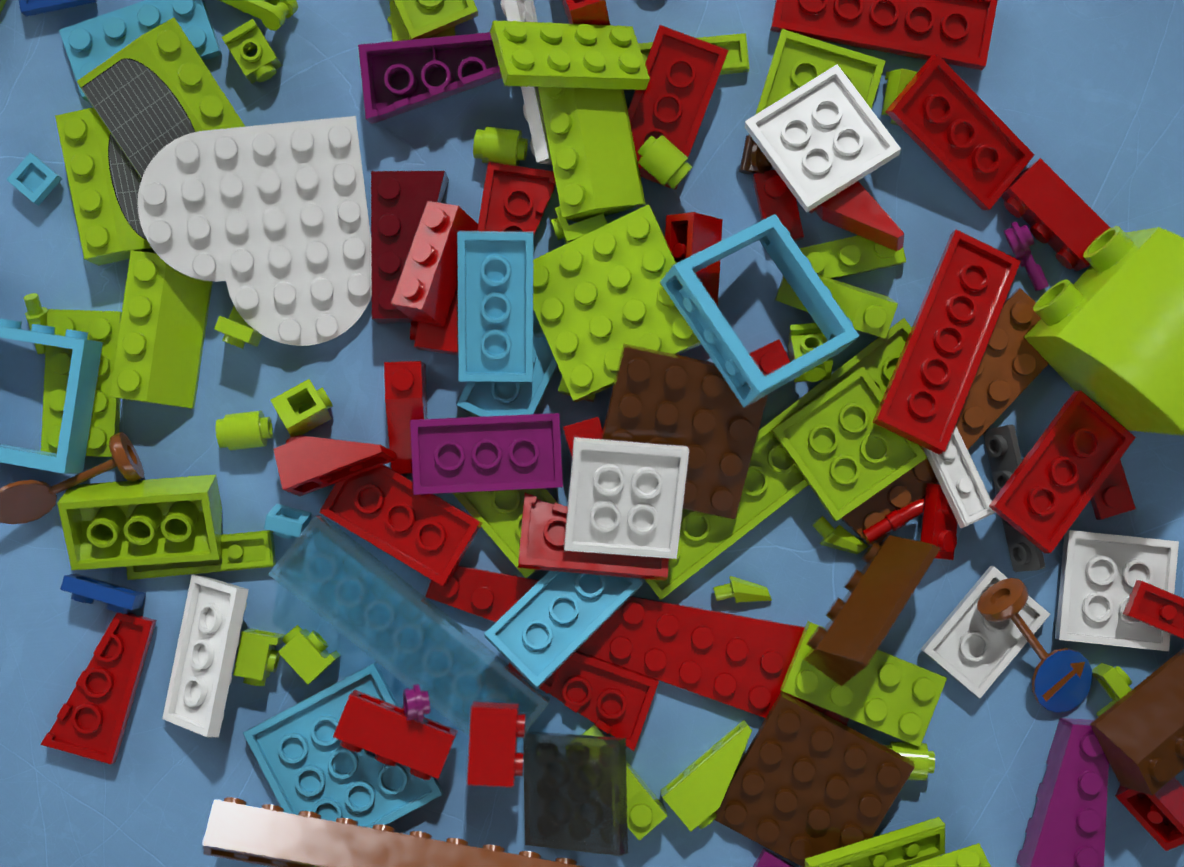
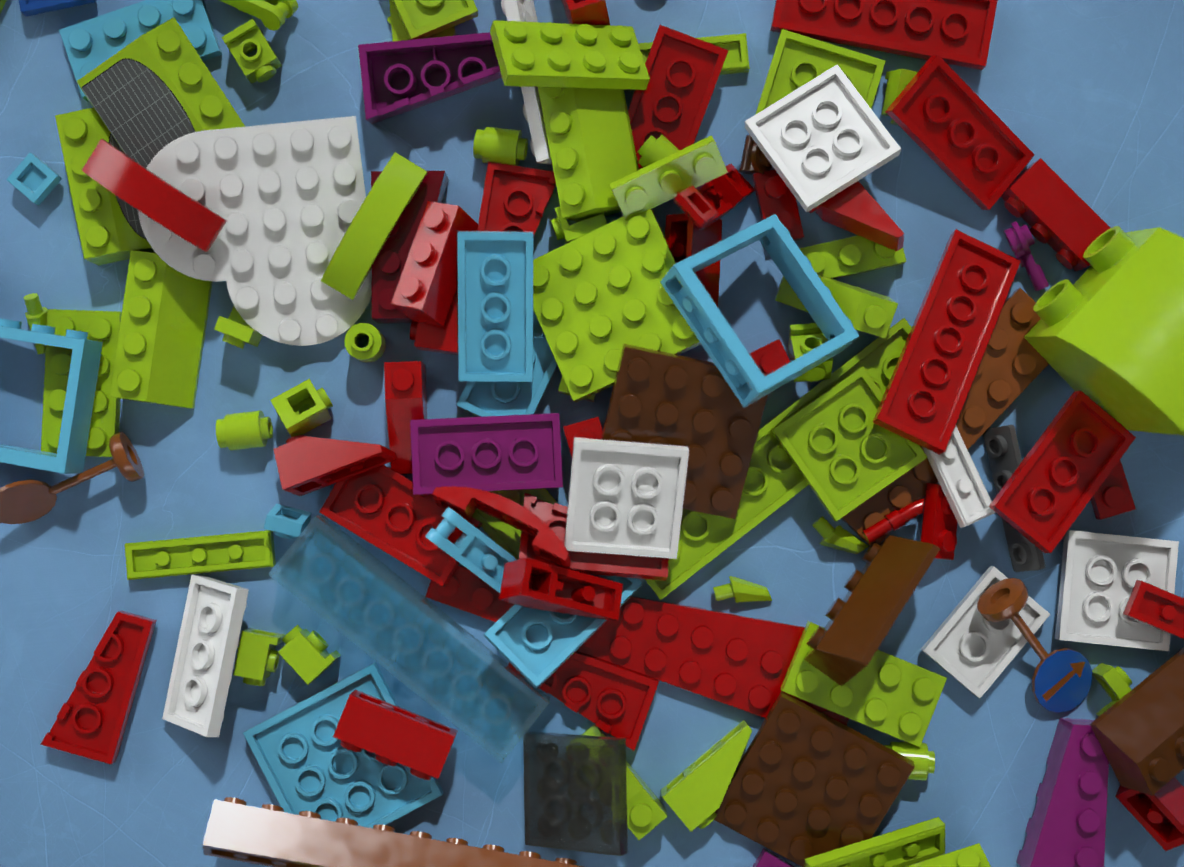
lime slope [57,474,222,570] -> none
blue plate [60,573,146,614] -> none
magenta plate [403,684,430,723] -> none
red brick [467,702,526,787] -> none
none -> red slope [82,138,227,252]
none -> lime slope [321,152,428,300]
none -> lime brick [344,323,386,363]
none -> medium azure plate [425,507,517,593]
none -> red slope [432,486,571,569]
none -> red slope [499,557,623,621]
none -> lime plate [609,136,728,221]
none -> red slope [674,163,755,230]

